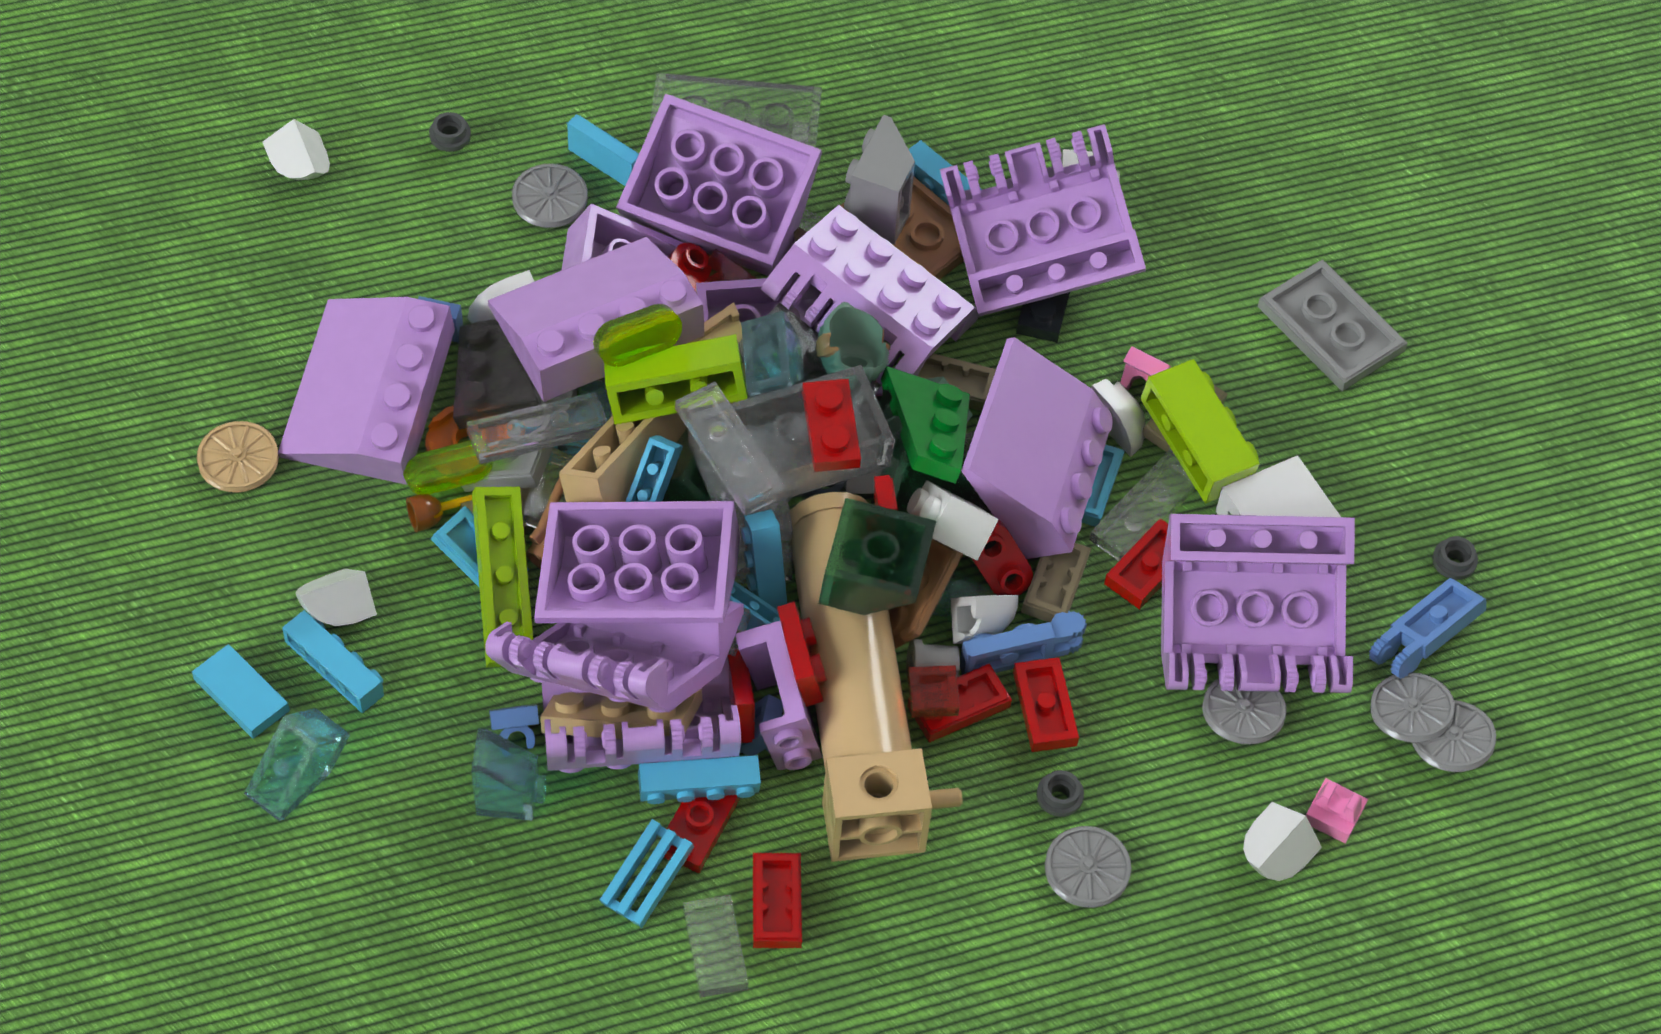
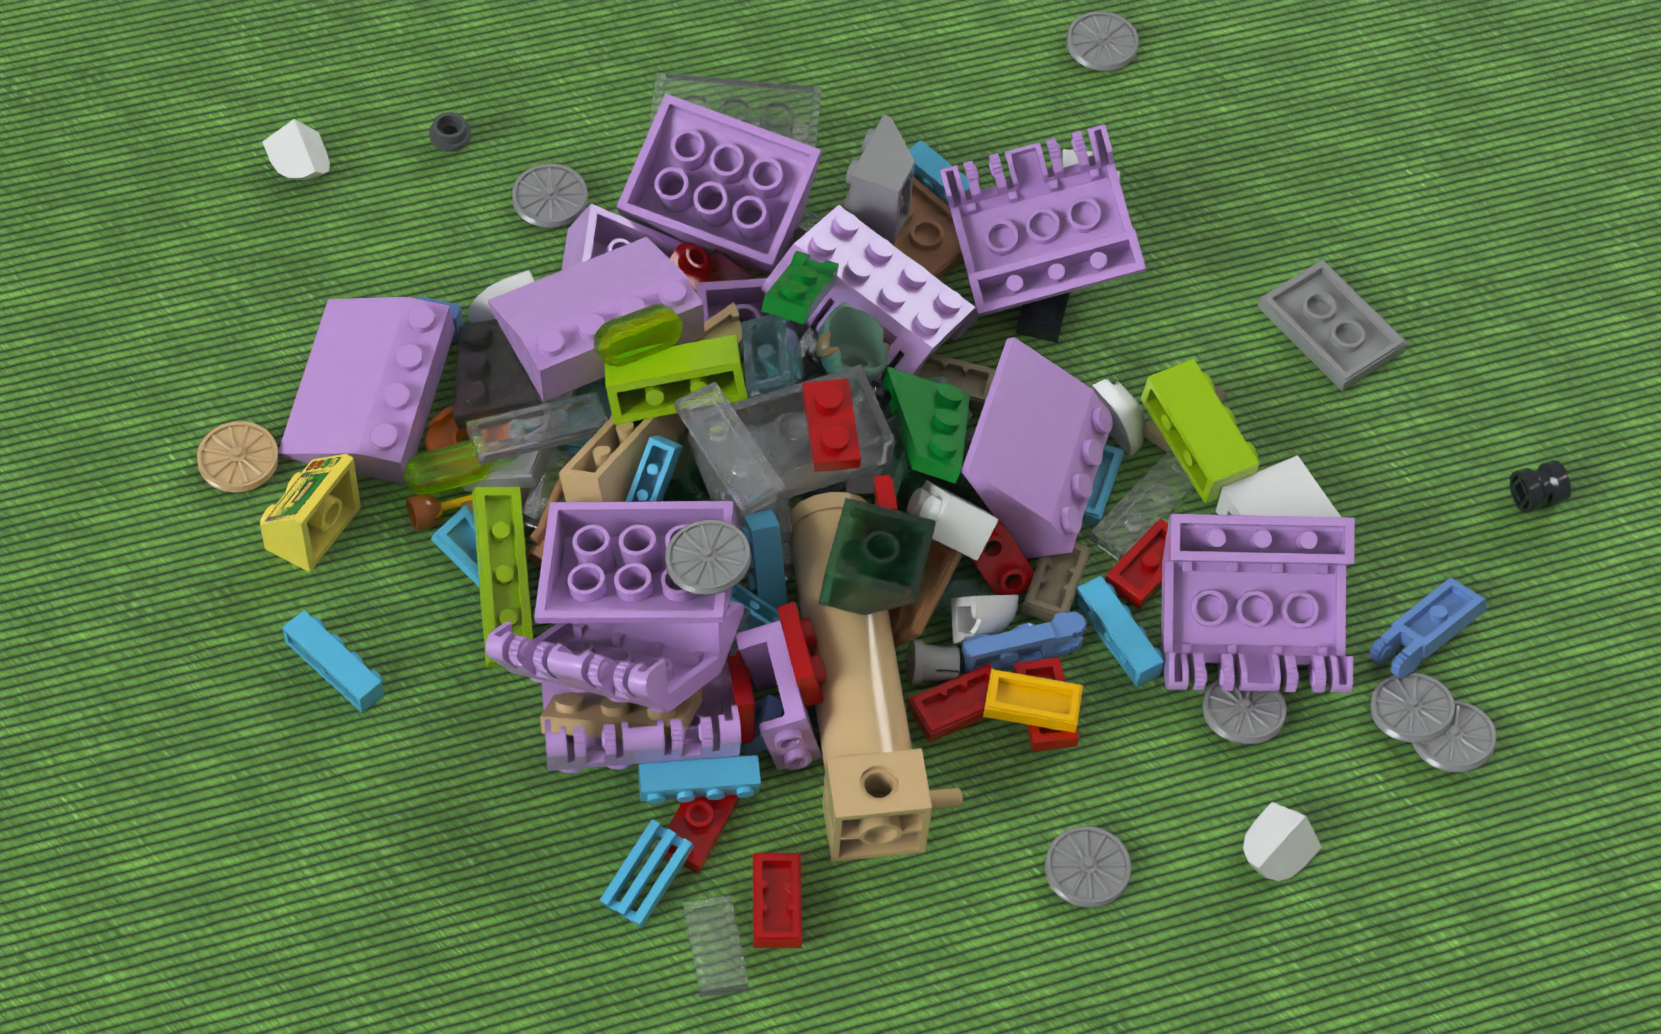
medium azure tile [192,644,290,739] -> none
clear light blue slope [244,708,350,821] -> none
white brick [296,569,377,626] -> none
clear light blue slope [471,728,547,821] -> none
medium blue tile [489,704,539,752] -> none
medium azure tile [567,114,639,186] -> none
clear red tile [907,665,960,721] -> none
dark grey plate [1036,770,1084,817] -> none
bright pink tile [1121,346,1171,396] -> none
bright pink tile [1306,778,1368,844] -> none
dark grey plate [1432,536,1478,580] -> none
none -> light yellow slope [260,454,361,572]
none -> light grey wheel [665,519,751,595]
none -> green plate [761,251,839,325]
none -> yellow tile [983,669,1083,733]
none -> light grey wheel [1066,11,1139,71]
none -> medium azure piece [1074,575,1164,688]
none -> black wheel [1510,460,1571,513]

